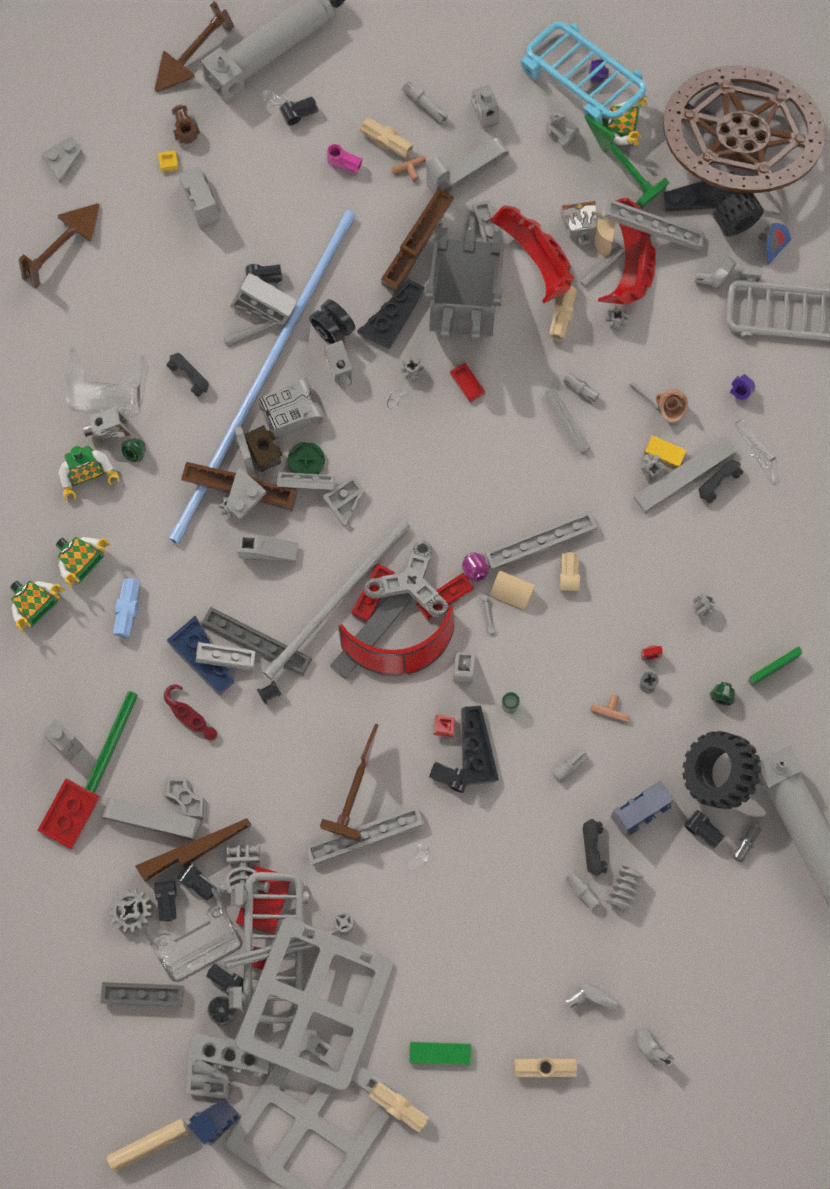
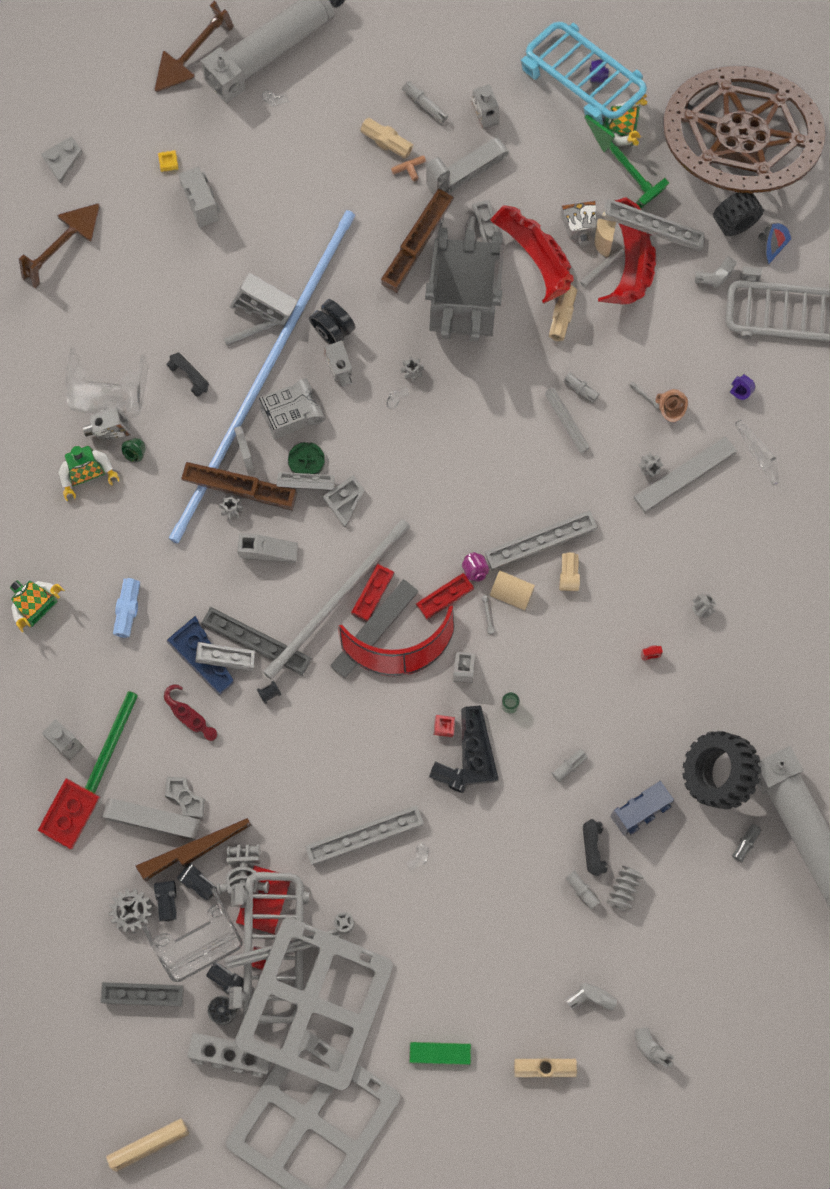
torso [56,537,111,588] -> none
reddish brown connector [172,105,200,144] -> none
light grey wing [186,1055,229,1099] -> none
dark blue wedge [188,1099,241,1146] -> none
light grey wing [226,467,267,520] -> none
dark brown brick [244,425,282,472] -> none
black piece [245,264,282,283] -> none
black piece [280,96,318,126] -> none
reddish brown piece [320,723,379,841] -> none
dark pink piece [327,144,363,174] -> none
black wing [357,279,425,350] -> none
light grey piece [364,540,448,618] -> none
tan piece [368,1081,429,1132] -> none
red tile [450,363,485,403] -> none
light grey piece [545,113,580,147] -> none
nougat piece [591,694,630,723] -> none
light grey gear [605,306,629,331] -> none
dark grey bush [639,672,659,693] -> none
yellow tile [644,435,687,468] -> none
black wing [664,171,737,212] -> none
black piece [684,809,725,849] -> none
black piece [698,459,743,503] -> none
dark green cone [709,682,735,706] -> none
green tile [748,646,803,686] -> none

